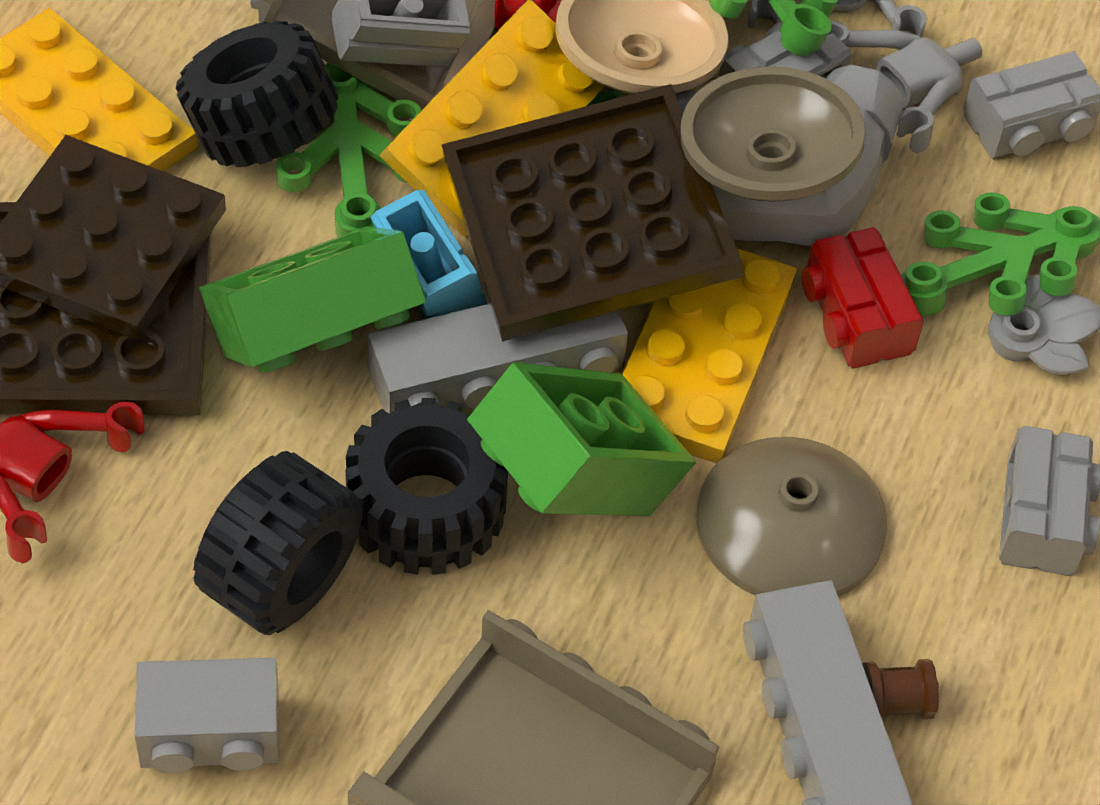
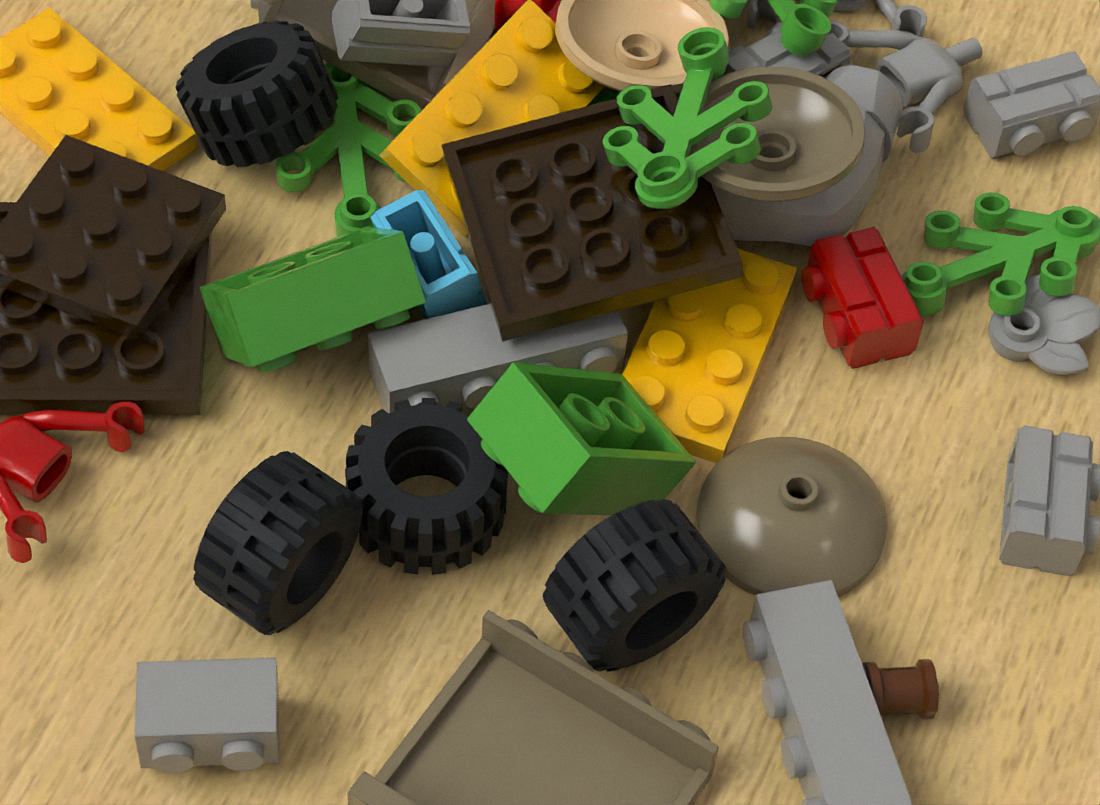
none -> black tyre [543,499,727,672]
none -> bright green plant [603,27,773,209]

